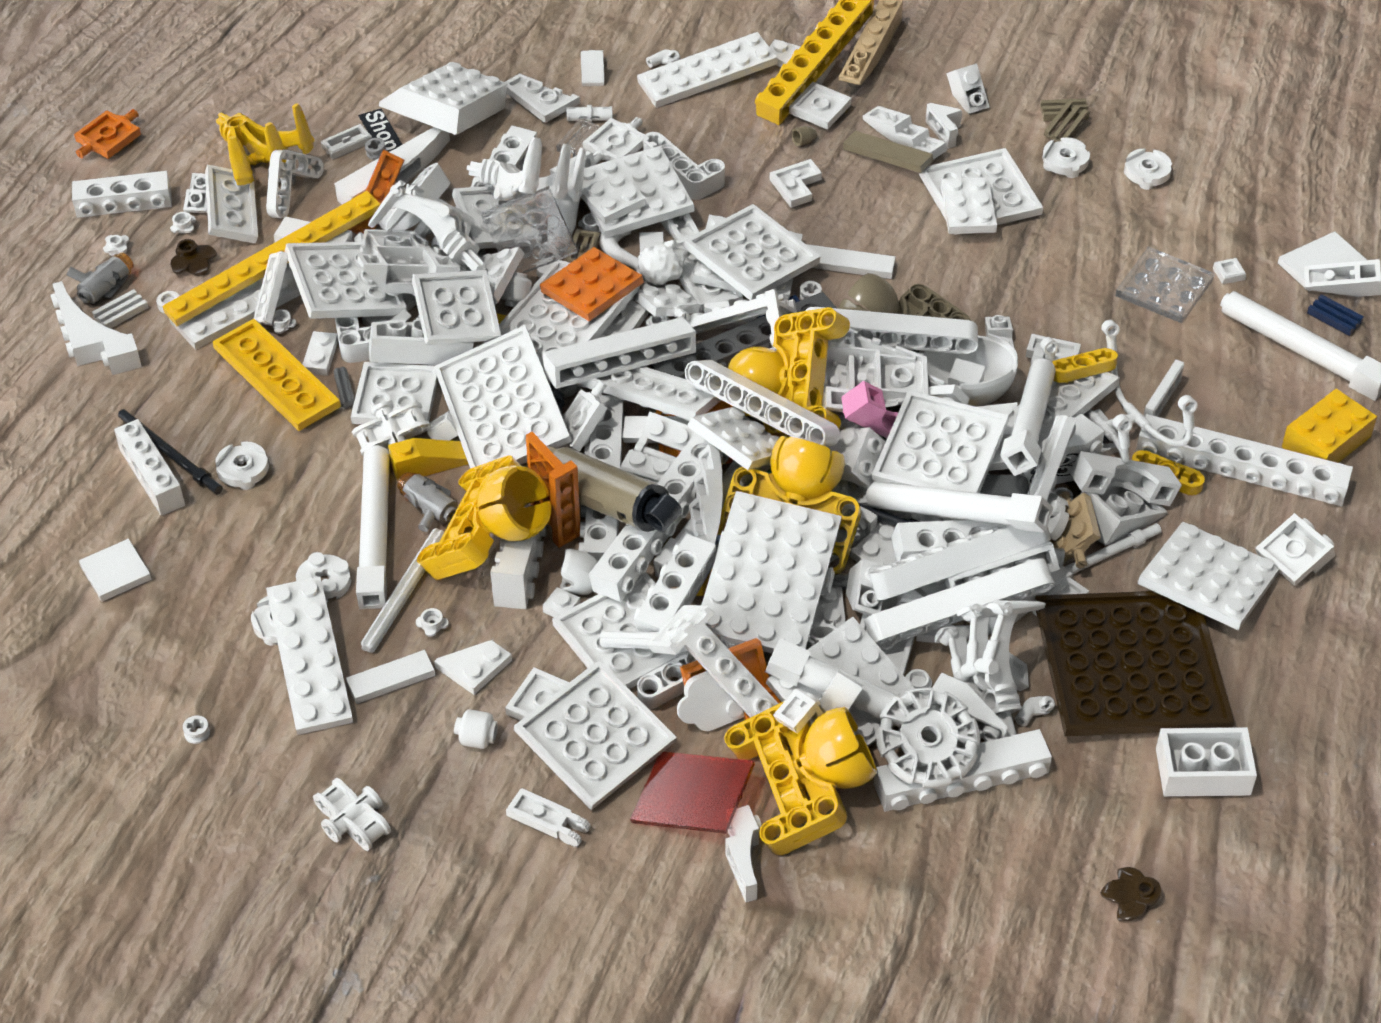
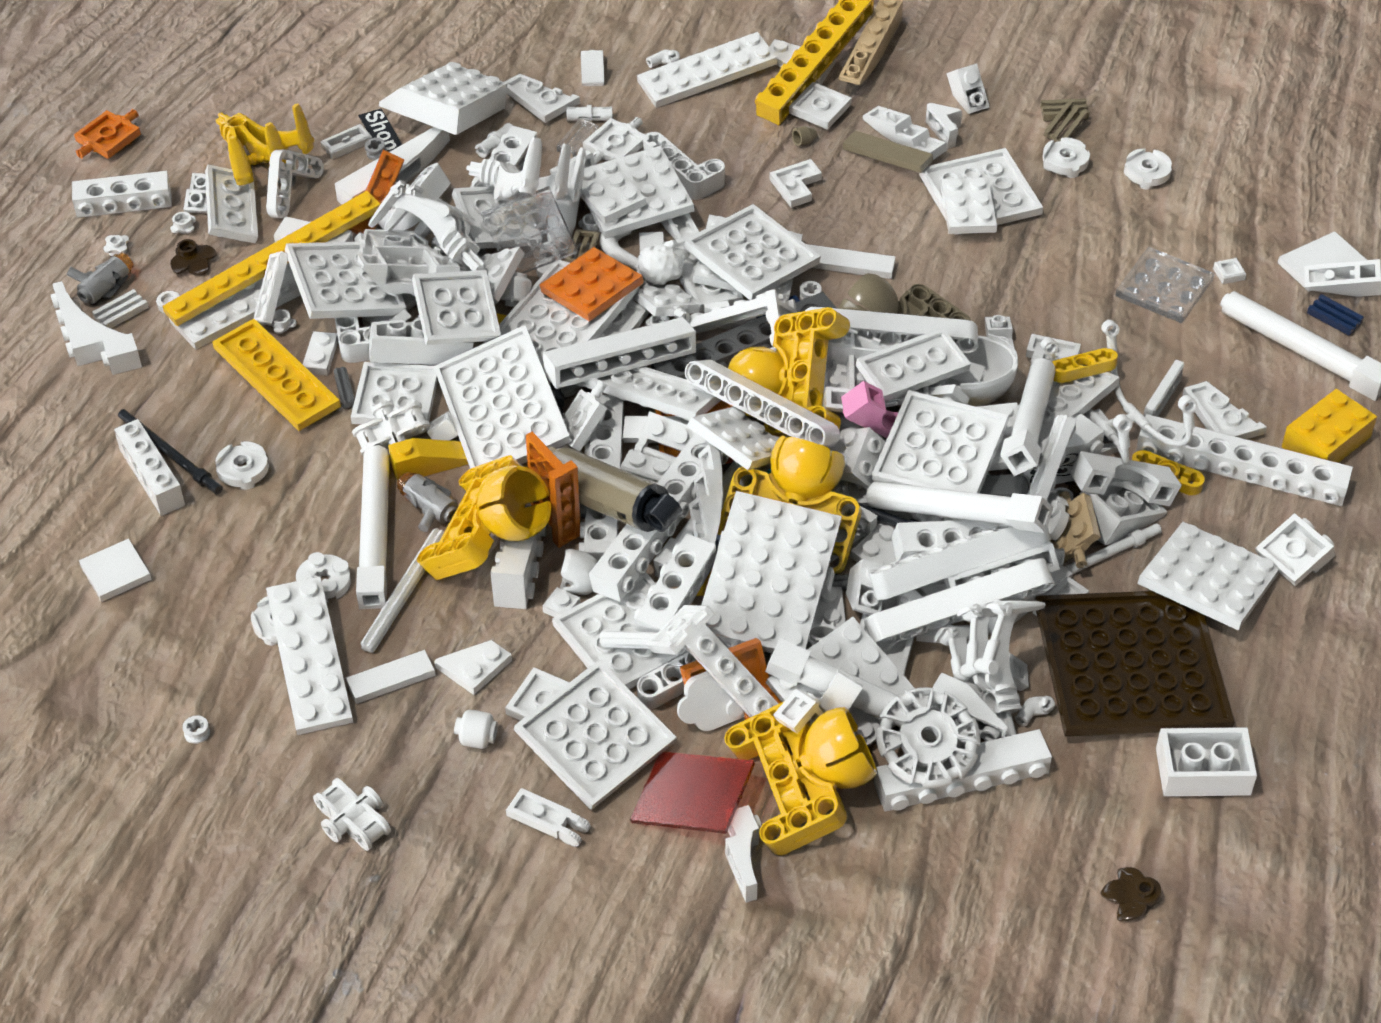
white plate [416,608,449,637] -> none
white plate [905,669,932,688] -> none
none -> white pin [475,123,513,158]
none -> white plate [855,327,971,402]
none -> white wing [1183,381,1267,439]

